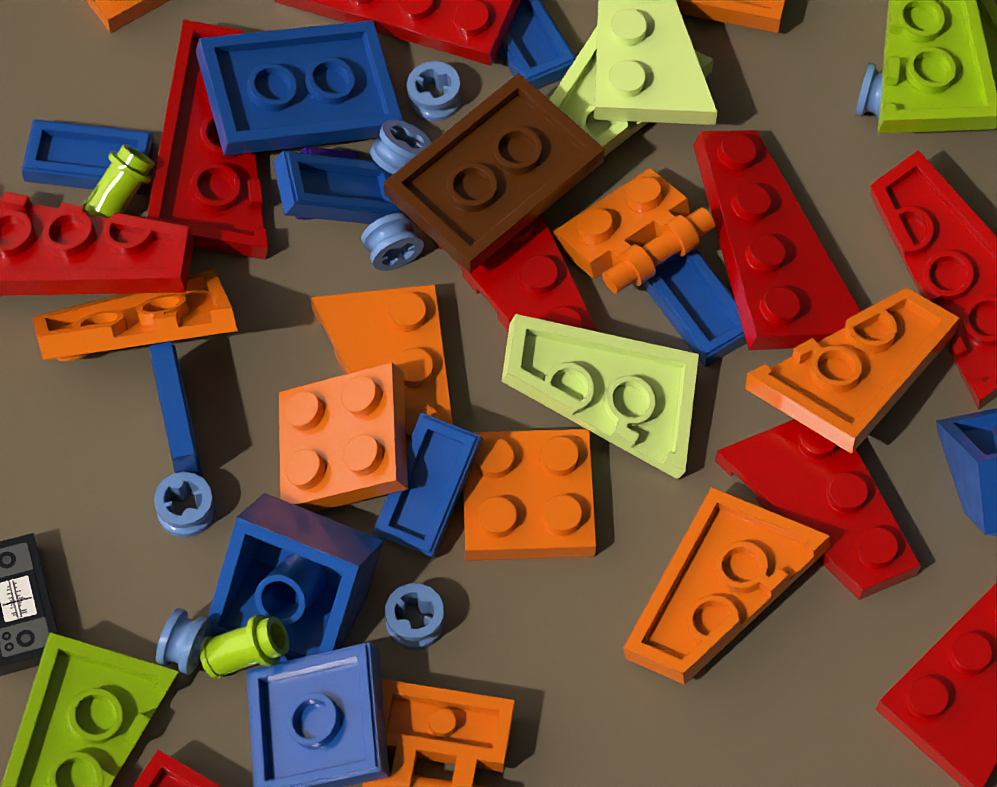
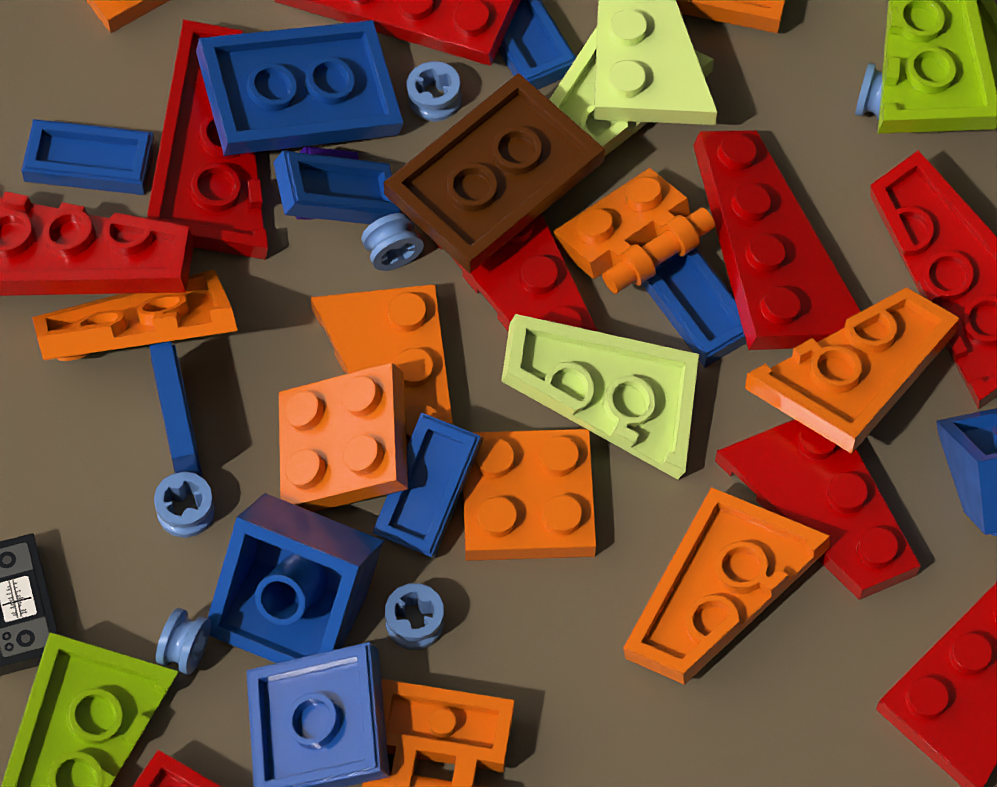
lime pin [82,144,155,218] -> none
lime pin [199,614,289,679] -> none
medium blue bush [370,120,431,174] -> none

